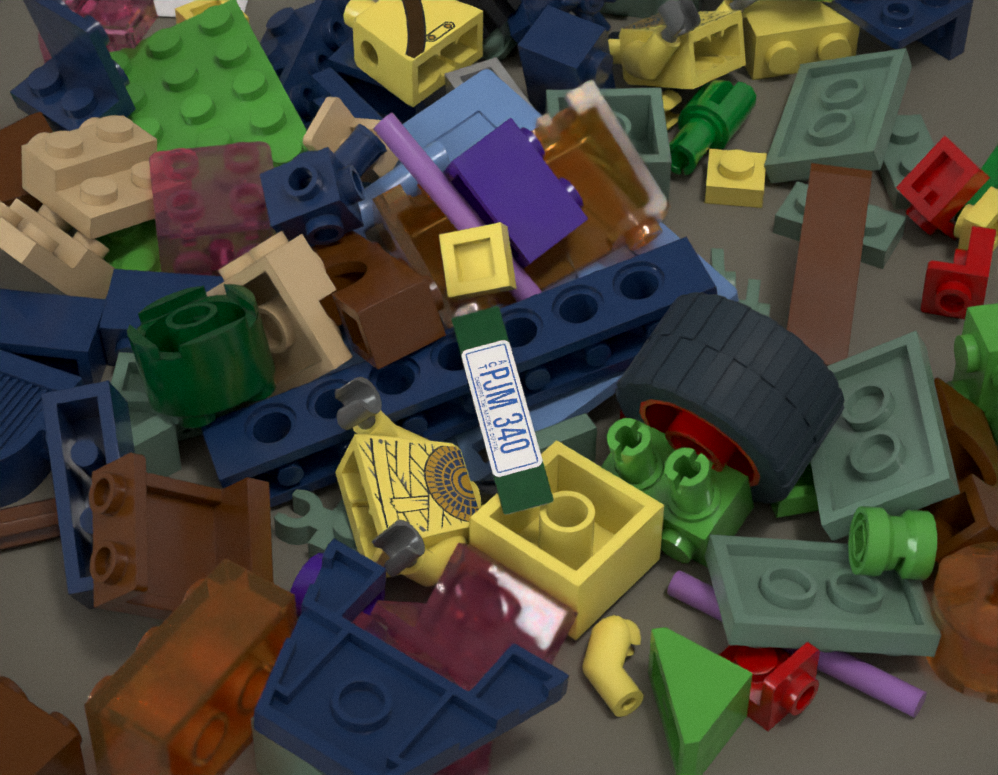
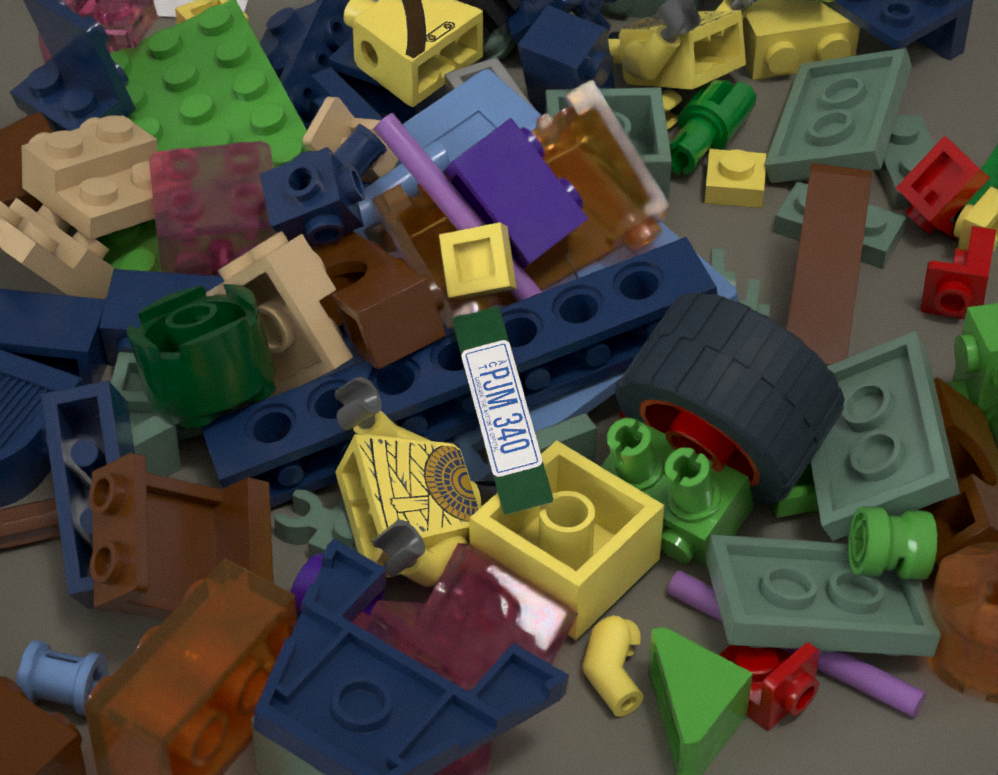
none -> medium blue bush [16,640,108,717]

